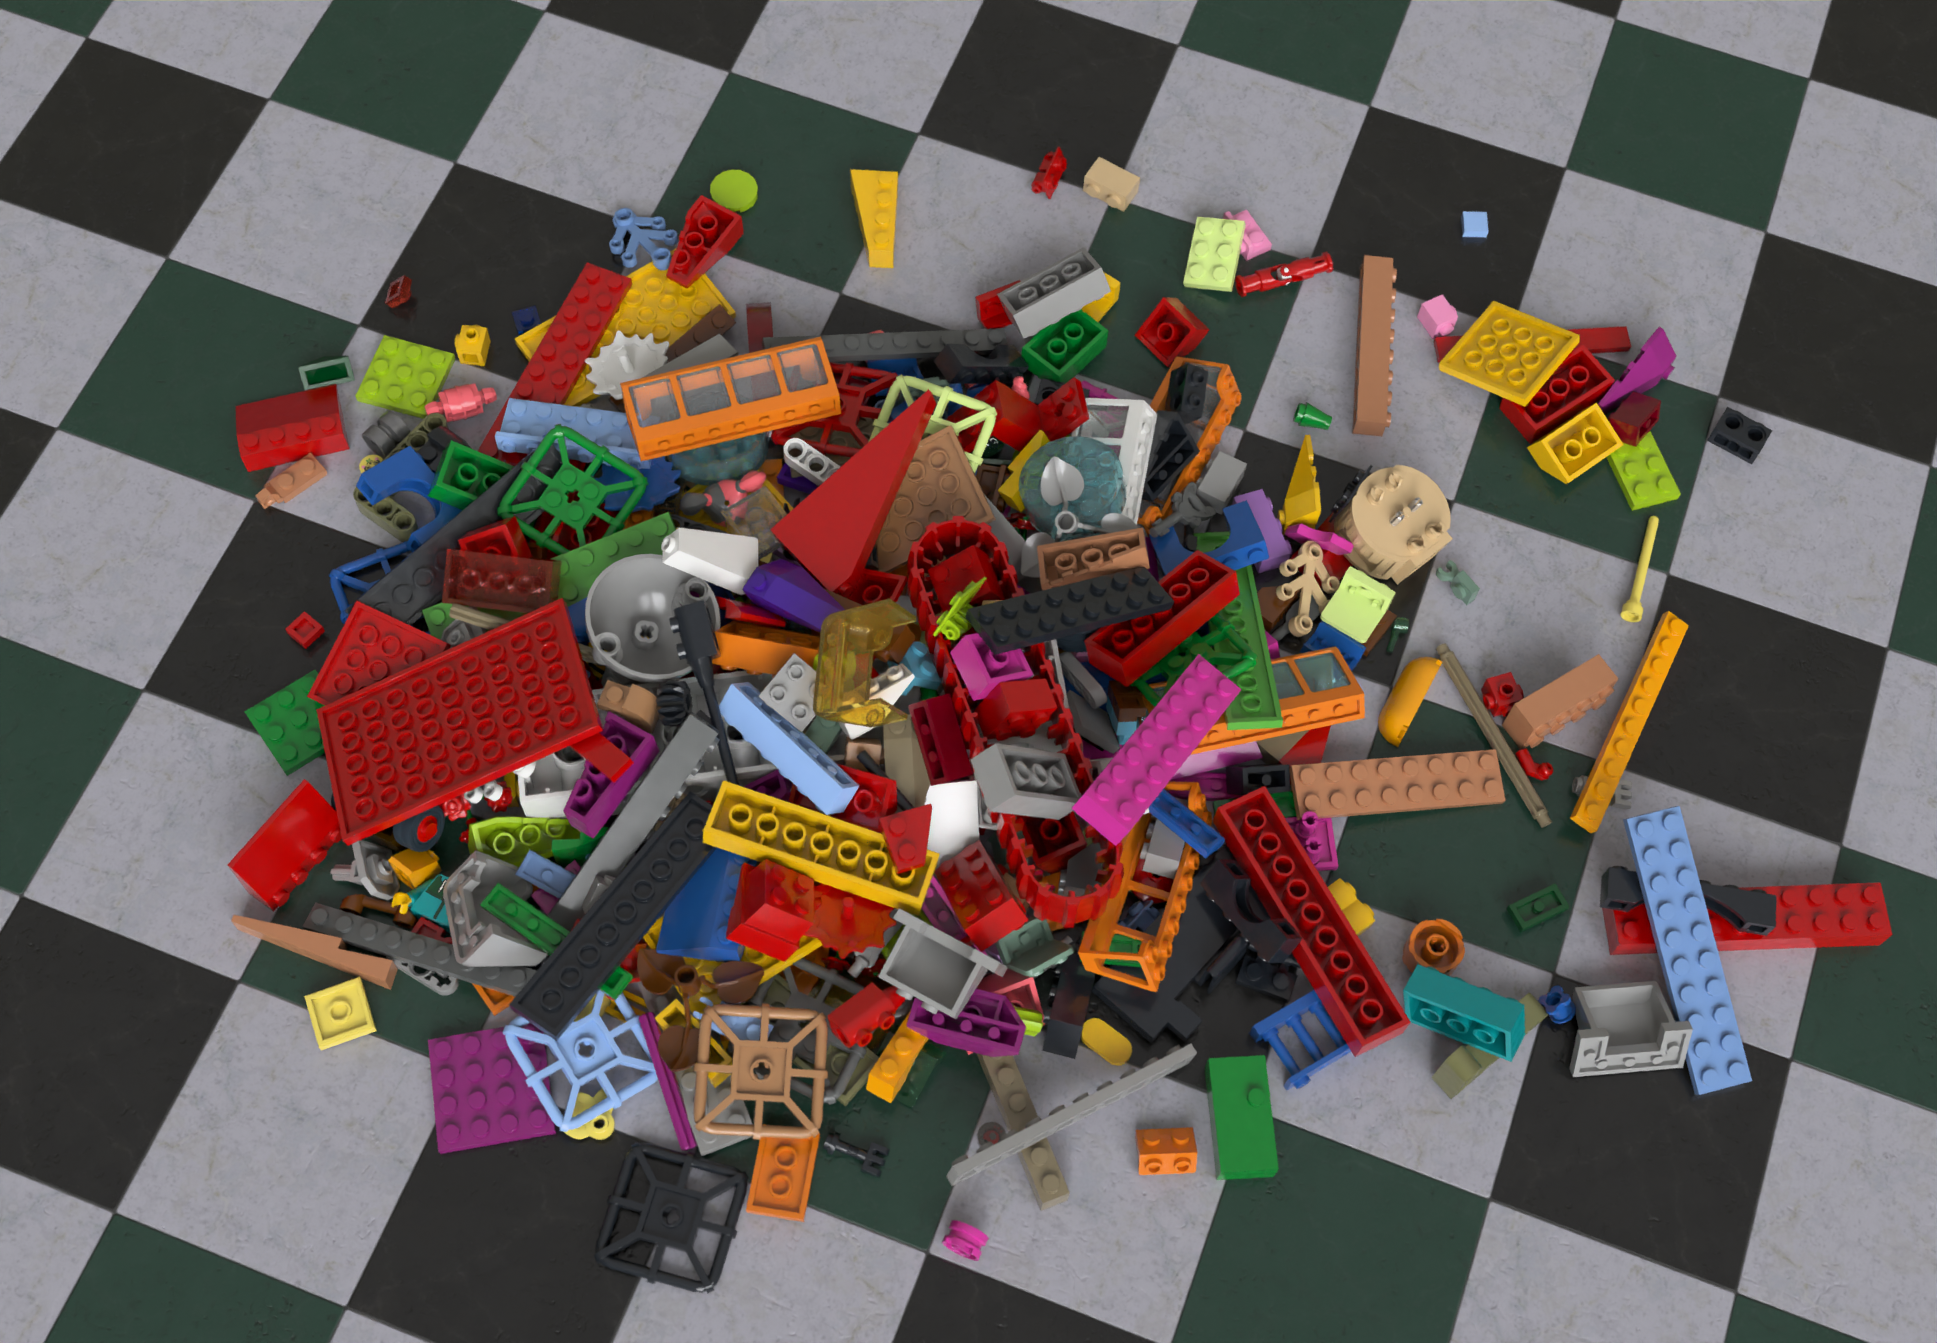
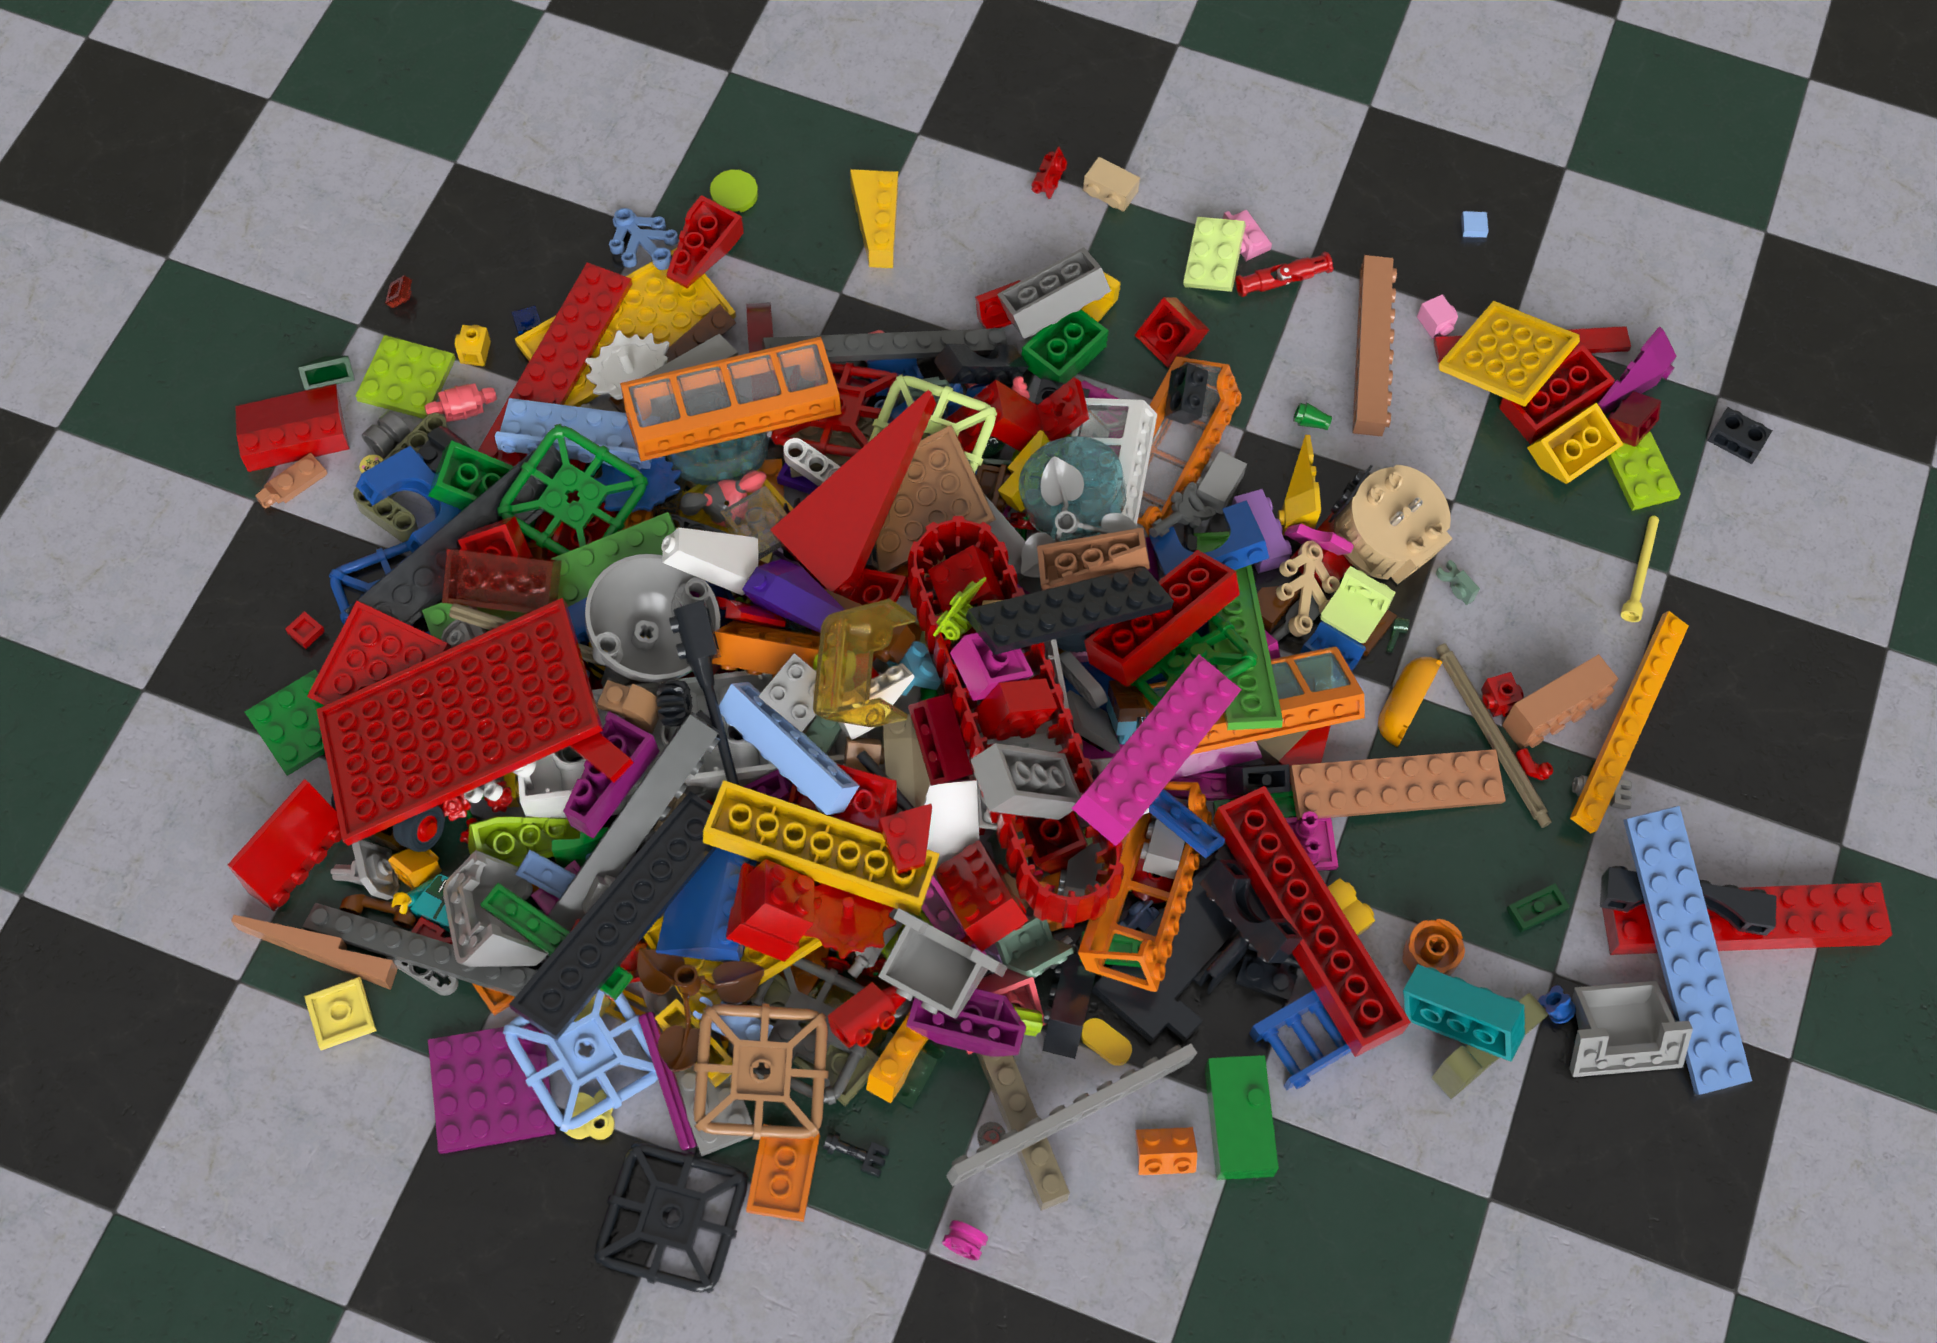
black wedge [1142,410,1200,501] -> none

